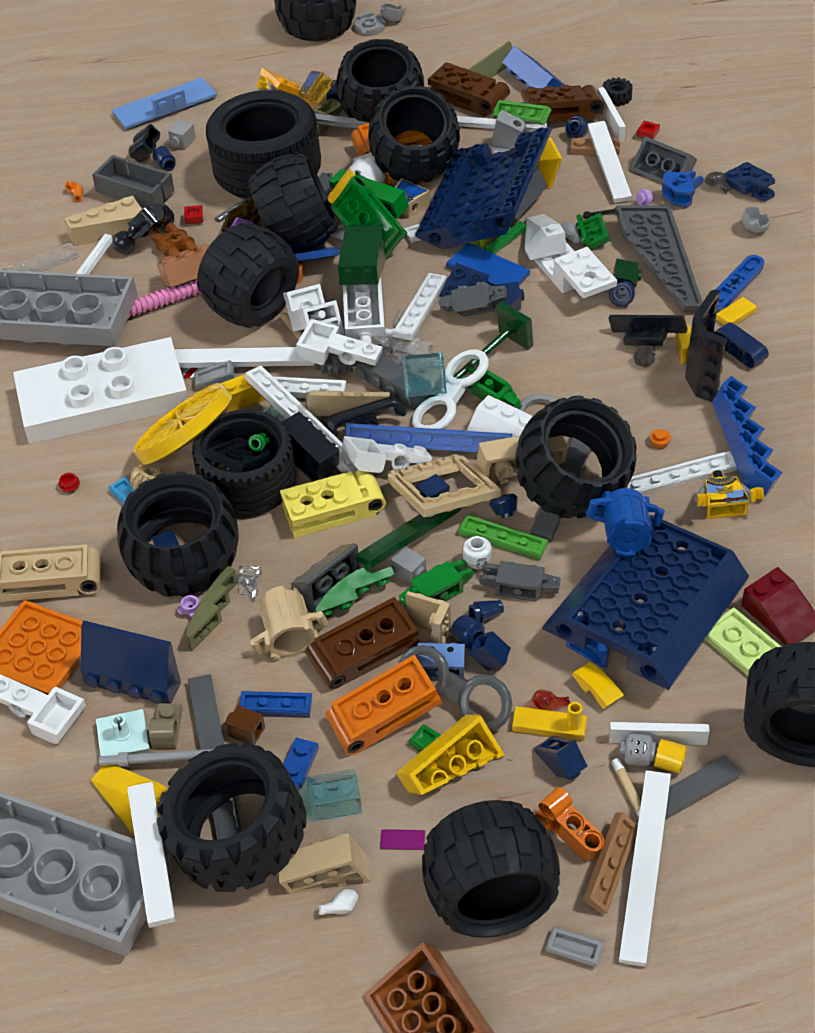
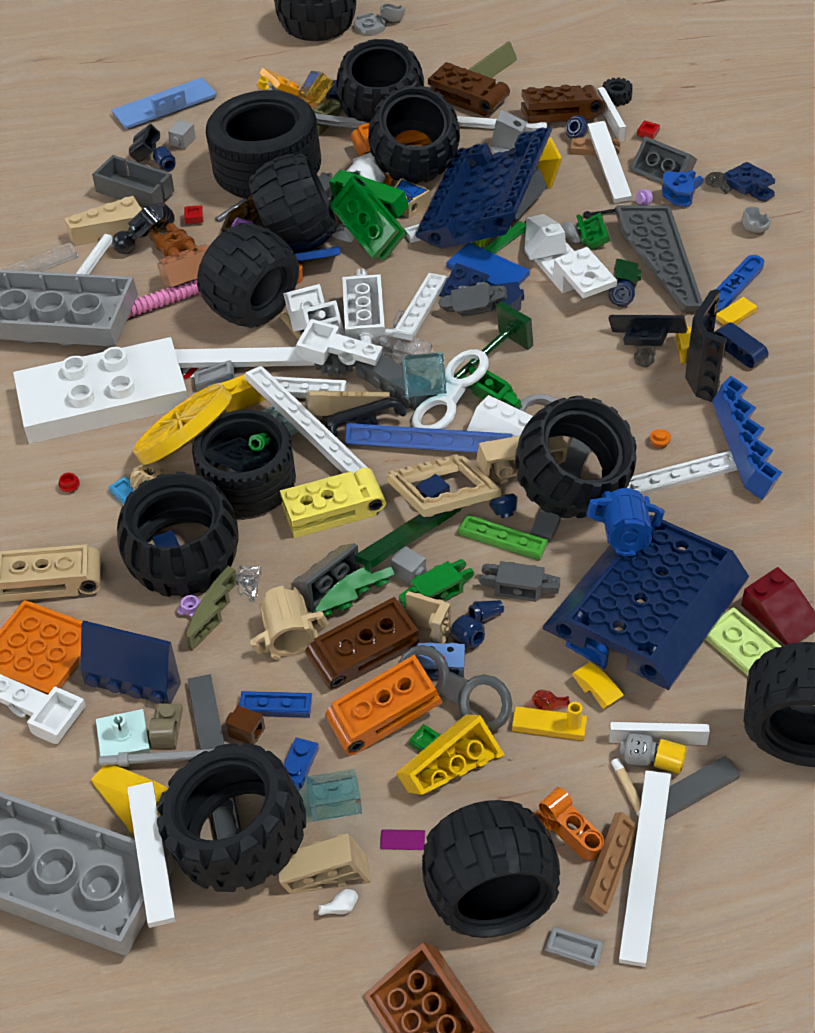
orange arm [65,180,83,202] -> none
black slope [282,411,340,482] -> none
yellow tile [327,168,355,204] -> none
dark green slope [338,224,386,285] -> none
white plate [342,436,432,473] -> none
white head [463,536,492,569] -> none
dark blue brick [469,631,511,671] -> none
bright green tile [492,100,552,125] -> none
slope [502,46,565,88] -> none
dark blue slope [533,736,588,780] -> none
torso [695,470,764,519] -> none

